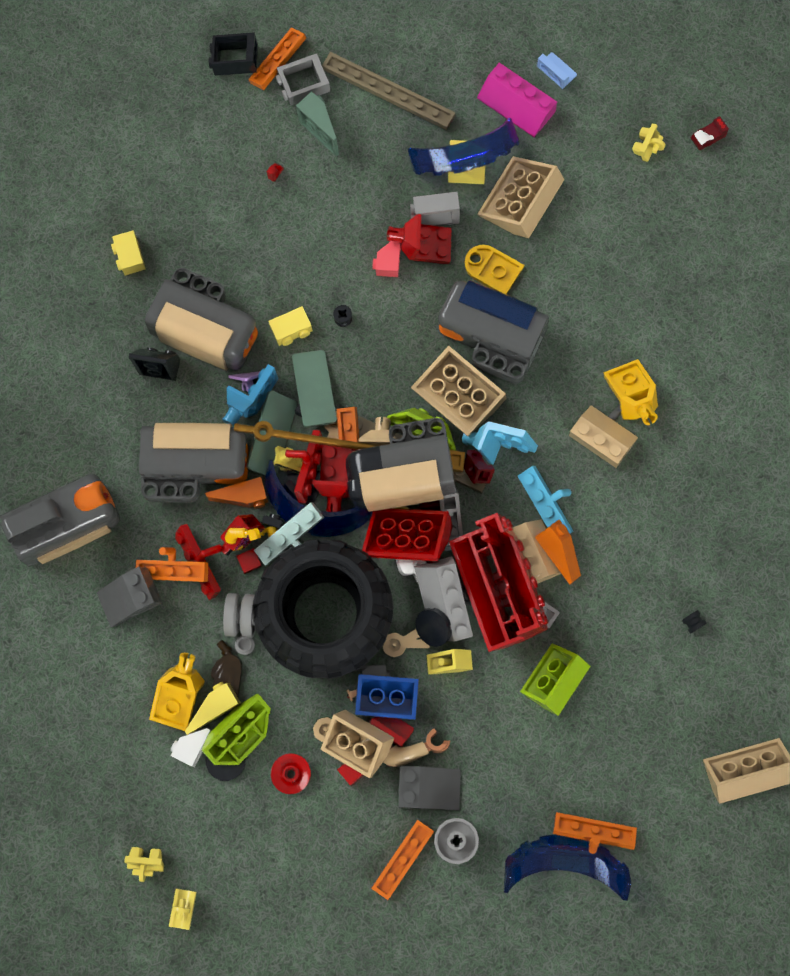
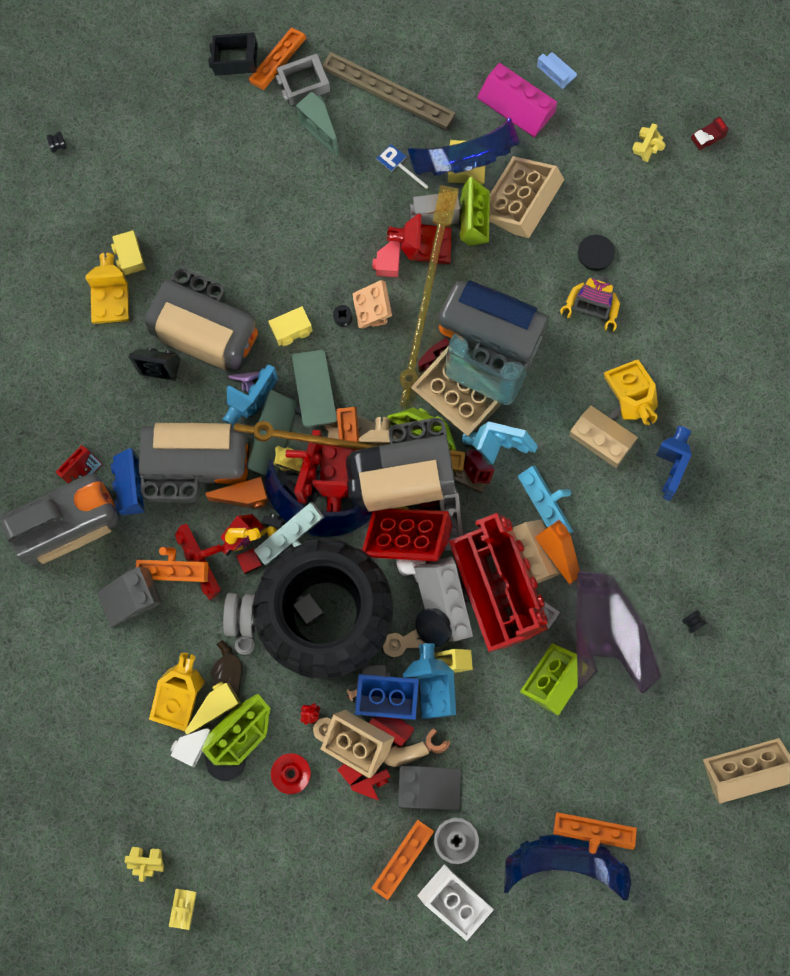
red tile [266,163,283,182] -> none
yellow tile [465,245,524,296] -> none
none -> black wheel [47,131,67,153]
none -> red panel [56,445,102,483]
none -> yellow plate [86,253,129,324]
none -> blue slope [111,448,145,516]
none -> dark grey brick [293,594,324,627]
none -> red plant [300,703,320,725]
none -> red slope [350,769,391,801]
none -> light nougat plate [352,280,392,329]
none -> piece [376,144,428,189]
none -> clear yellow bar [400,185,459,407]
none -> dark azure plate [403,643,456,719]
none -> white slope [417,864,494,941]
none -> dark red slope [418,338,450,372]
none -> clear light blue windscreen [444,334,527,405]
none -> lime slope [459,177,490,246]
none -> torso [560,276,620,332]
none -> clear purple windscreen [576,571,662,693]
none -> black tile [578,234,615,271]
none -> blue plate [656,426,692,501]

